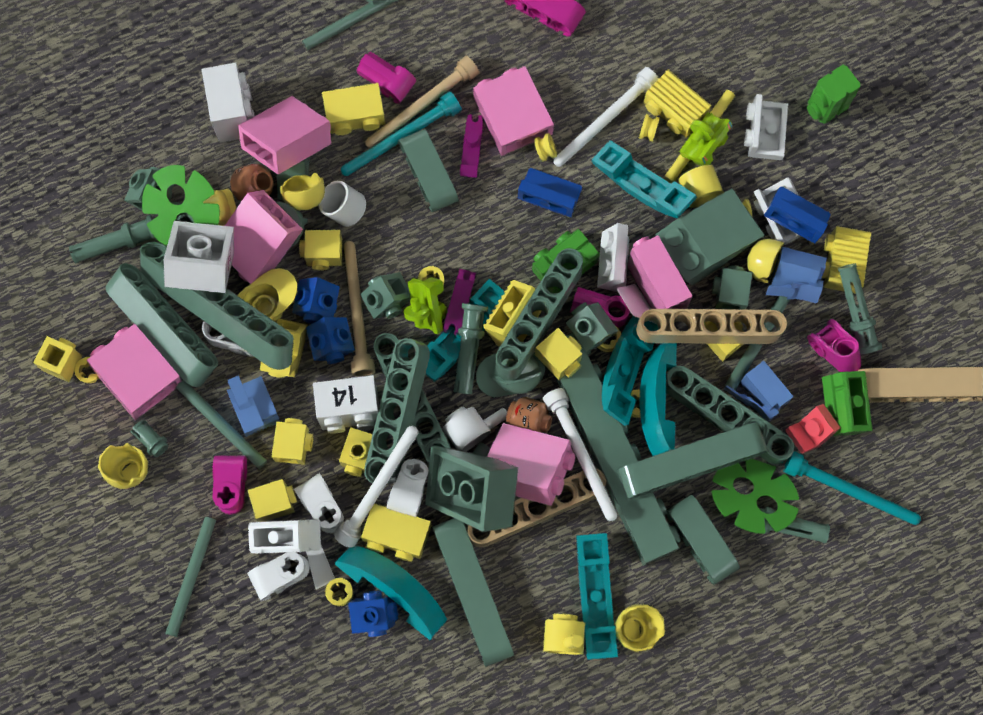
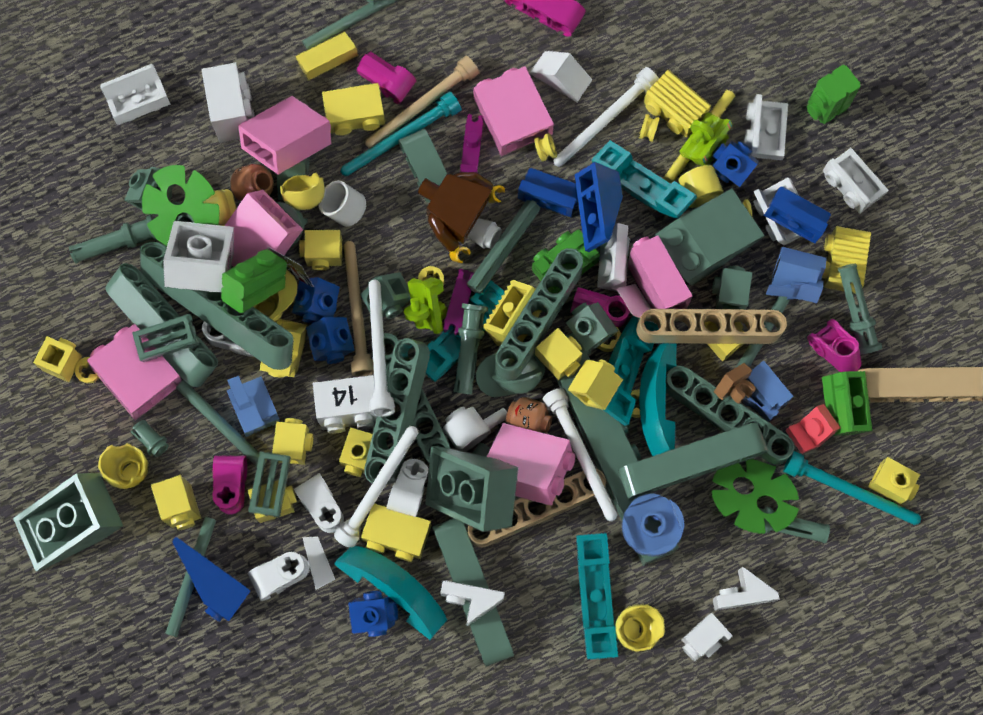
white brick [248,519,321,553] -> none
light yellow bush [325,578,354,606] -> none
light yellow piece [543,614,585,655] -> none
sand green beam [667,495,740,585] -> none
light yellow hair [747,238,784,283] -> none
none -> sand green slope [13,473,123,572]
none -> white bracket [100,64,170,126]
none -> sand green tile [132,314,199,362]
none -> light yellow brick [151,475,201,530]
none -> blue slope [172,536,251,622]
none -> bright green brick [221,249,287,313]
none -> sand green tile [248,452,291,518]
none -> black sticker [267,246,314,287]
none -> light yellow slope [295,32,358,81]
none -> white piece [369,279,395,417]
none -> reddish brown torso [417,172,505,264]
none -> white slope [440,581,505,626]
none -> sand green axle [467,200,540,293]
none -> white cone [468,218,501,249]
none -> white slope [530,51,592,102]
none -> light yellow brick [568,360,623,410]
none -> blue slope [575,162,623,252]
none -> medium blue plate [622,493,684,556]
none -> white brick [681,613,733,661]
none -> blue brick [712,141,759,187]
none -> white slope [713,567,779,611]
none -> medium nougat tile [714,363,756,403]
none -> white bracket [823,148,888,214]
none -> light yellow brick [868,457,920,505]

